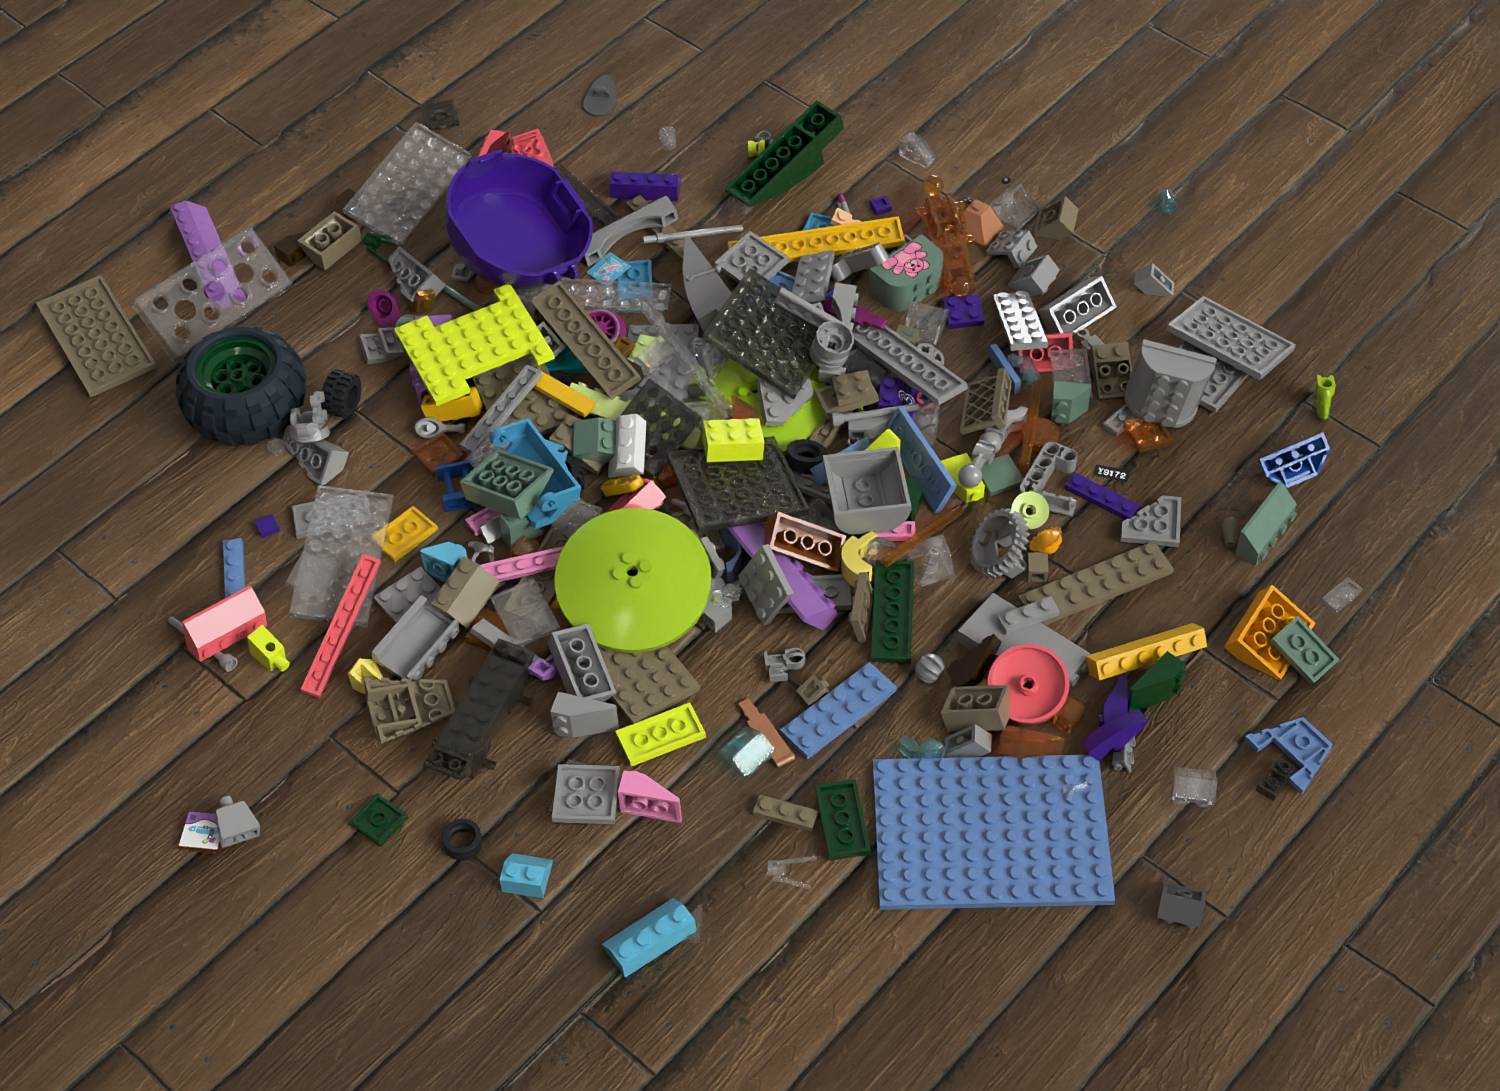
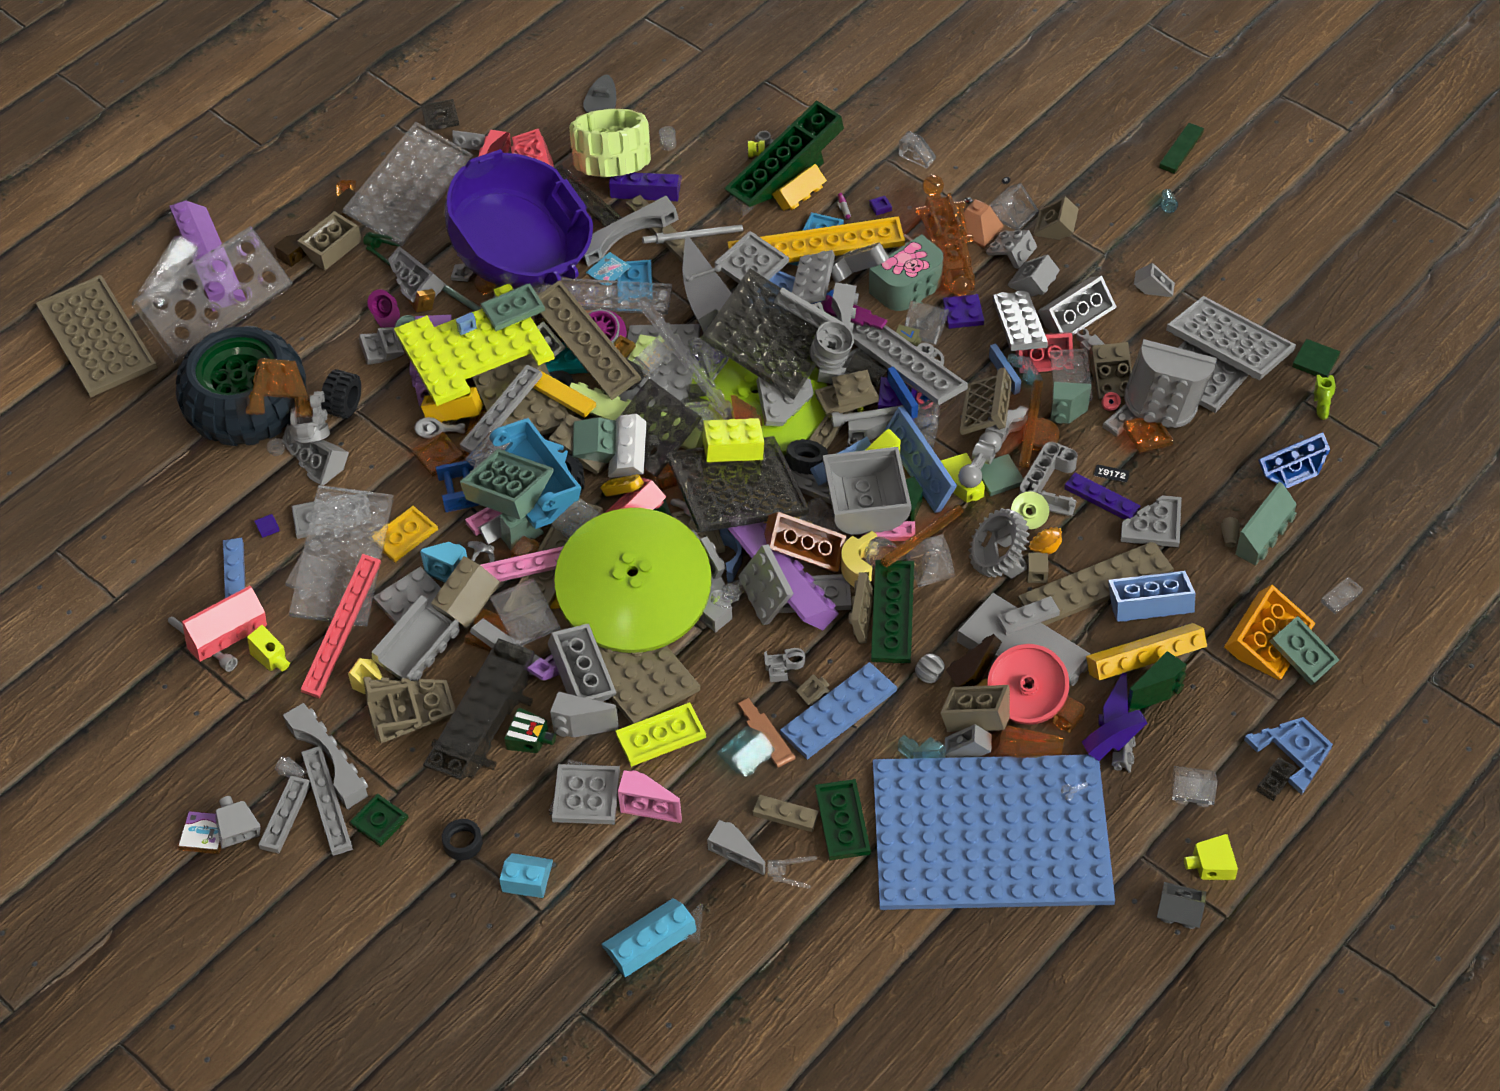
light nougat plate [830,208,861,226] -> none
none -> clear slope [137,236,199,307]
none -> clear orange wing [246,358,313,418]
none -> light grey plate [259,776,311,854]
none -> clear cone [275,756,307,779]
none -> light grey arch [283,703,368,809]
none -> light grey plate [301,746,353,856]
none -> clear orange slope [336,180,356,196]
none -> light grey hinge [453,130,485,150]
none -> medium blue tile [456,312,477,335]
none -> sand green tile [480,283,545,331]
none -> dark green torso [504,708,556,753]
none -> yellowish green wheel [569,109,651,177]
none -> light grey slope [707,820,765,875]
none -> yellow brick [772,164,827,211]
none -> blue tile [887,366,918,419]
none -> coral tile [1101,392,1121,411]
none -> medium blue slope [1108,571,1196,622]
none -> dark green tile [1159,123,1204,174]
none -> neon yellow torso [1184,834,1238,880]
none -> dark green tile [1292,339,1341,378]

